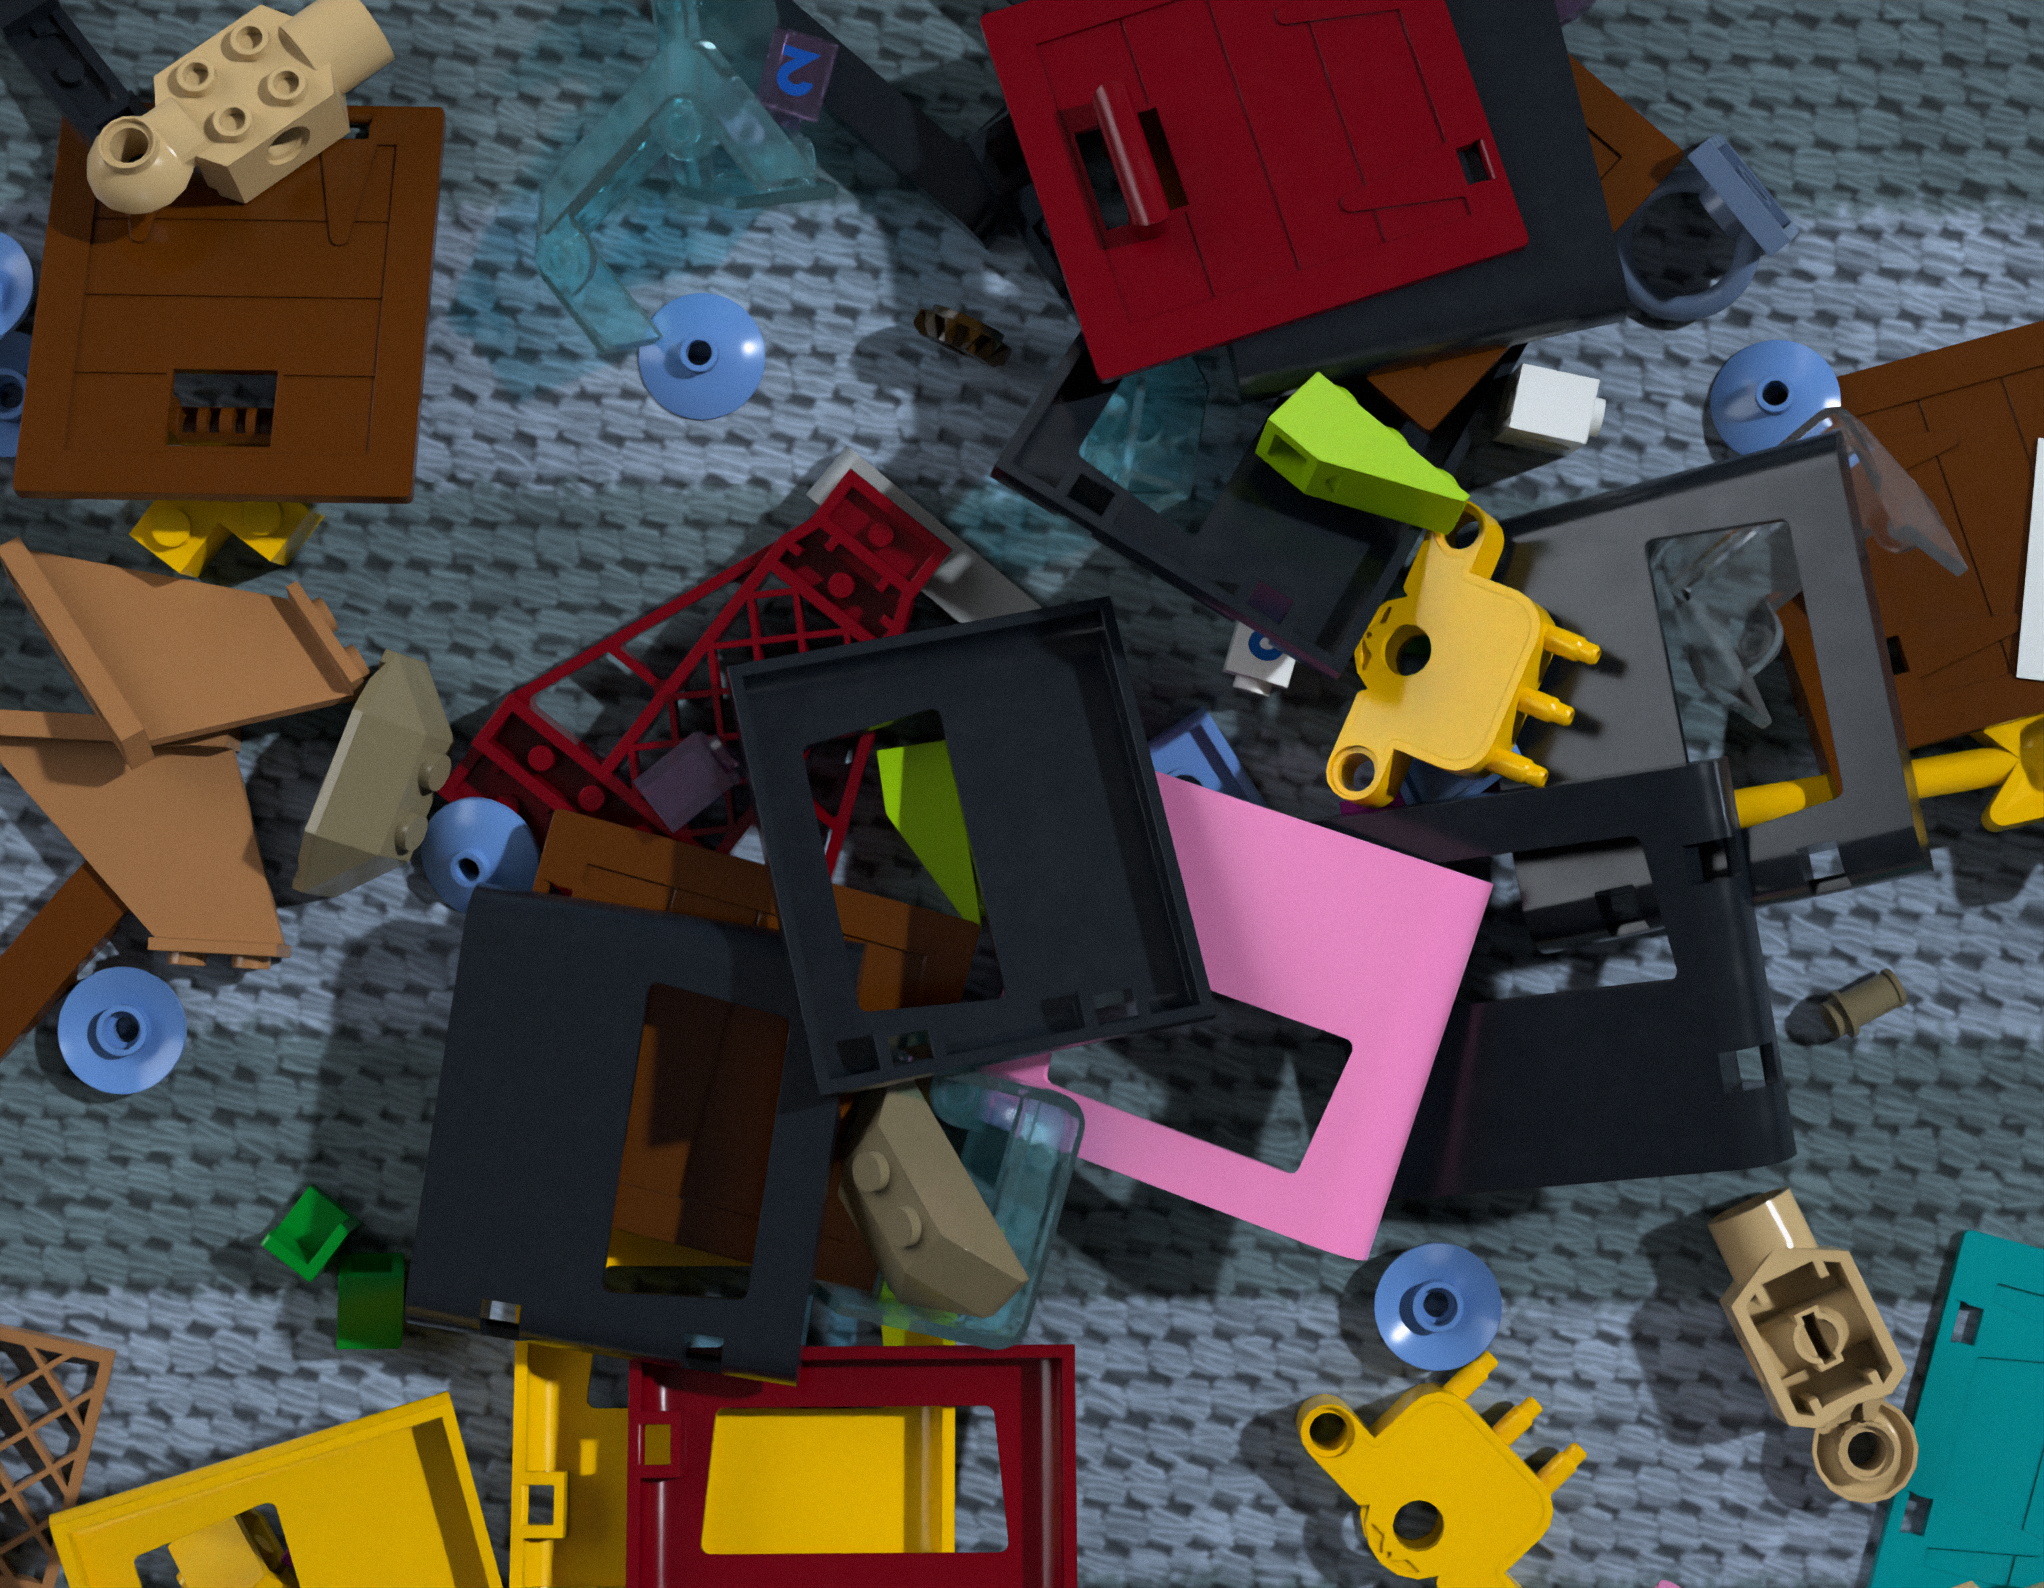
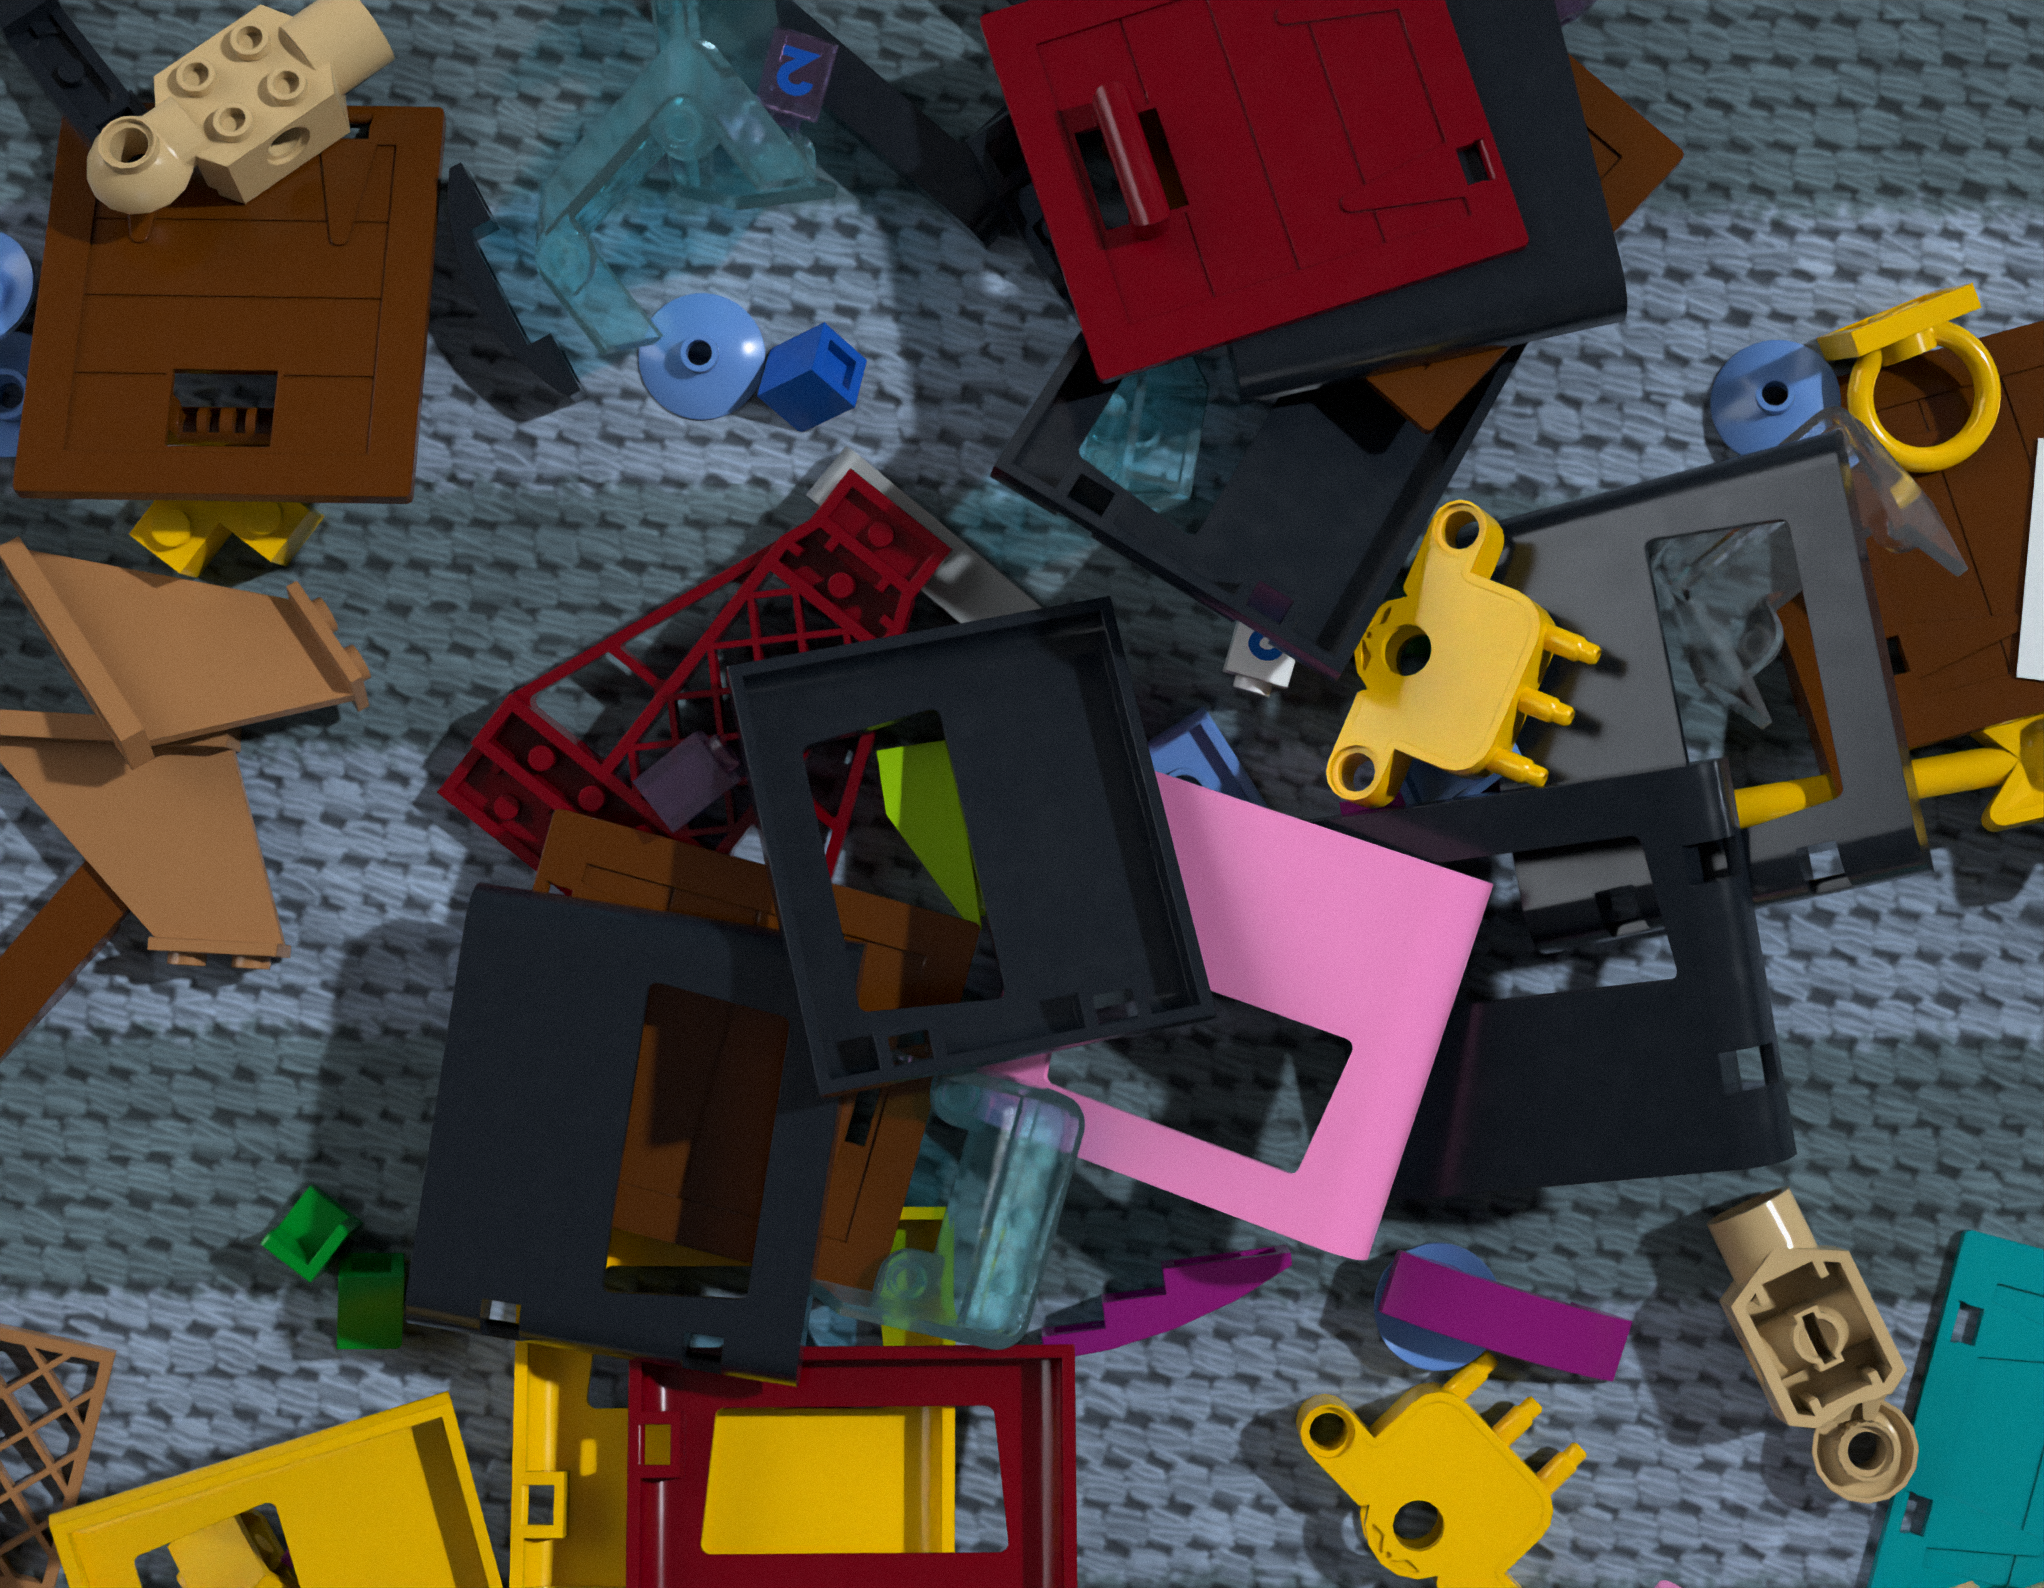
medium blue dish [57,966,187,1095] -> none
dark tan wedge [292,649,456,898] -> none
medium blue dish [421,797,541,914] -> none
dark tan wedge [838,1062,1030,1318] -> none
dark brown gear [913,304,1012,367] -> none
lime slope [1255,372,1470,535] -> none
white brick [1492,363,1606,456] -> none
sand blue tile [1614,133,1800,321] -> none
dark tan pin [1819,968,1907,1038] -> none
none -> black slope [448,162,588,403]
none -> blue panel [757,322,867,432]
none -> magenta slope [1042,1245,1292,1357]
none -> magenta slope [1378,1249,1633,1382]
none -> yellow tile [1817,283,2001,473]

